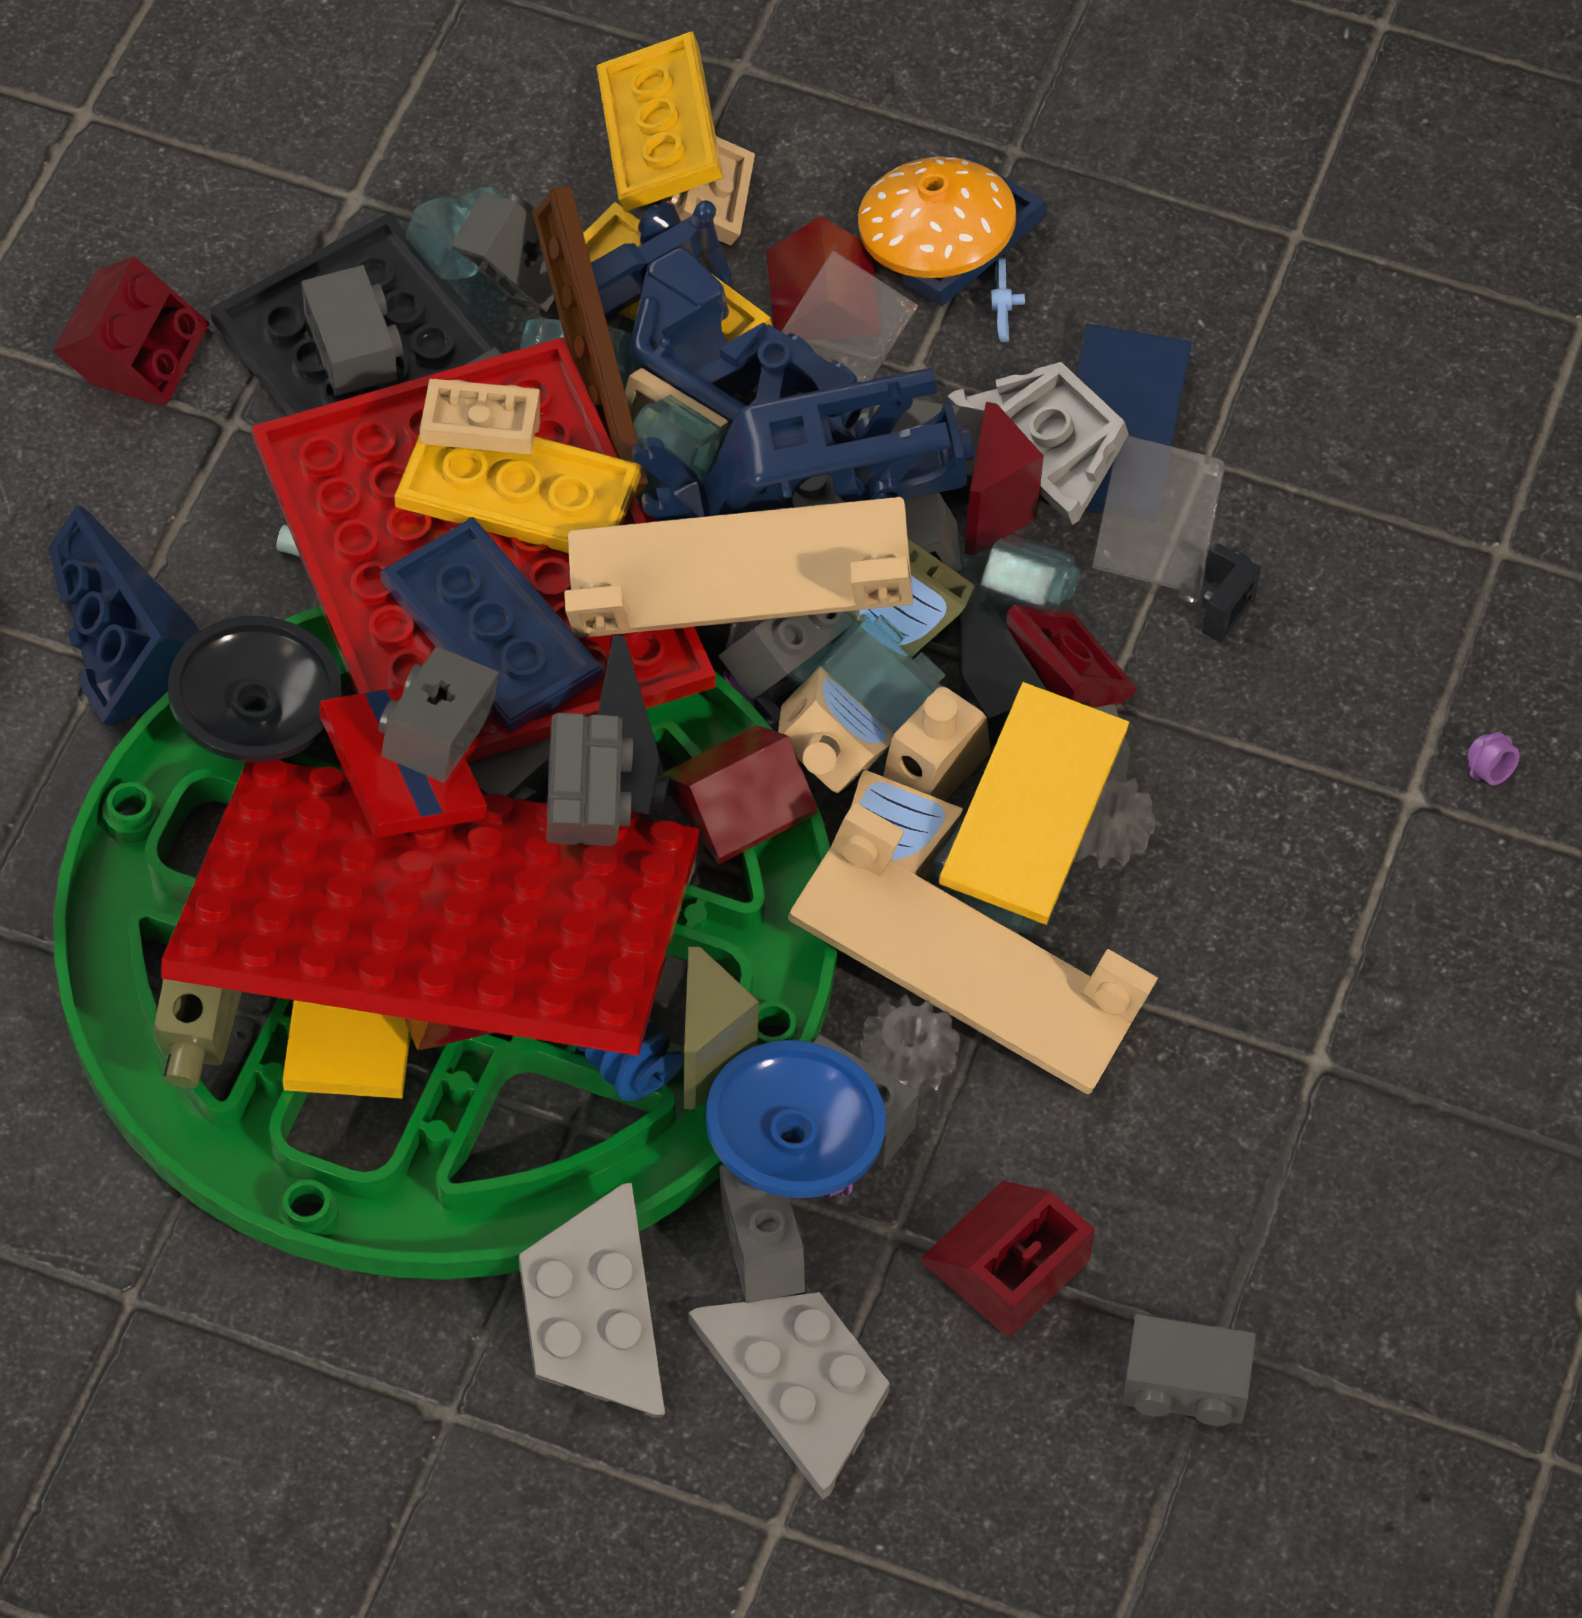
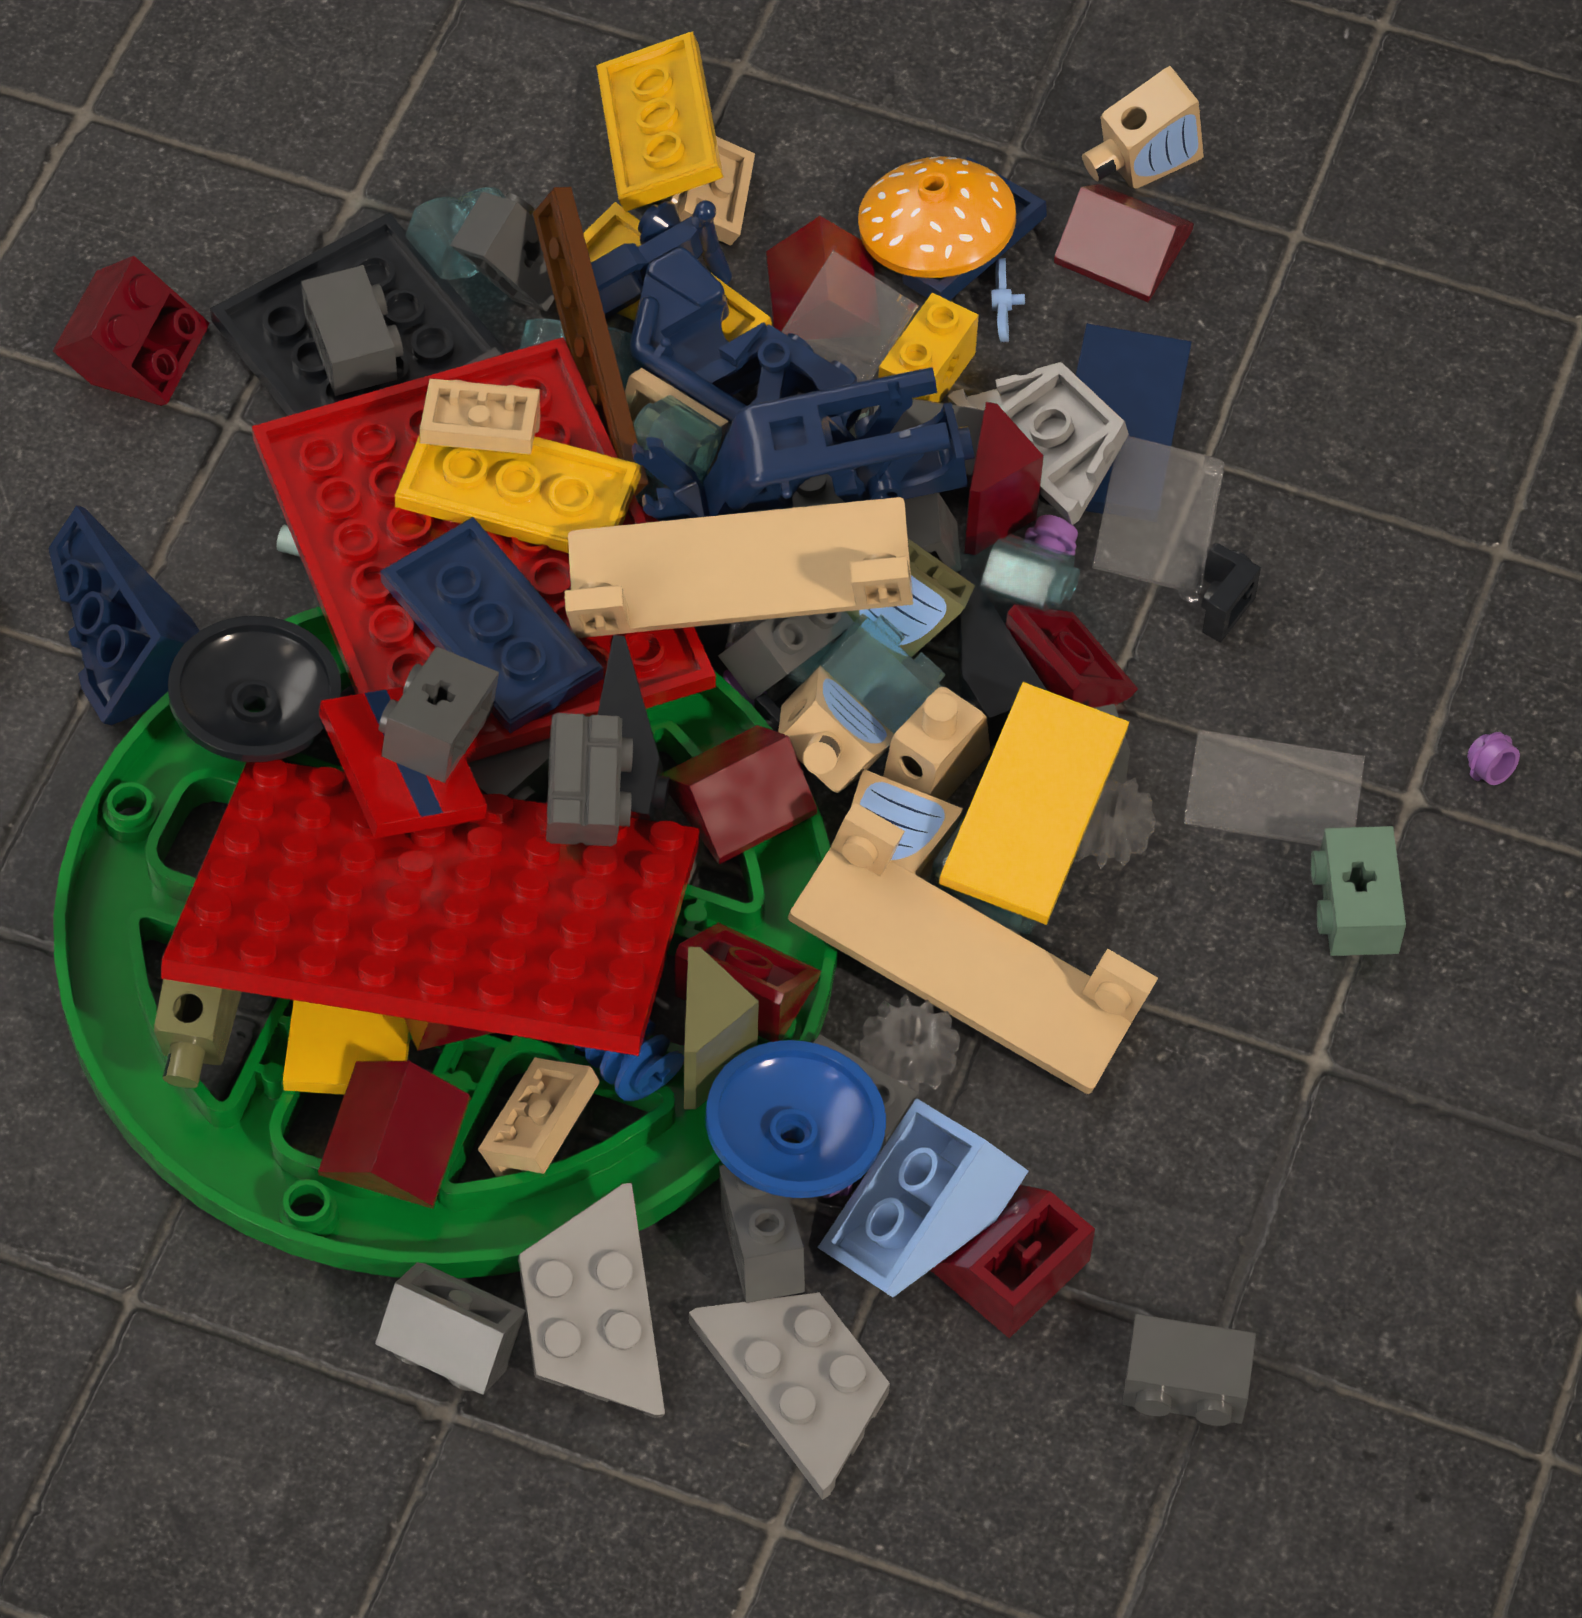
none -> dark red slope [318,1061,471,1209]
none -> brick [375,1262,526,1395]
none -> tan bracket [478,1058,600,1177]
none -> dark red slope [675,922,821,1042]
none -> light blue slope [818,1098,1029,1297]
none -> yellow brick [878,293,979,403]
none -> medium lavender plate [1025,515,1078,564]
none -> slope [1054,184,1194,303]
none -> tan torso [1082,66,1204,189]
none -> clear piece [1184,730,1365,847]
none -> sand green brick [1311,826,1406,956]

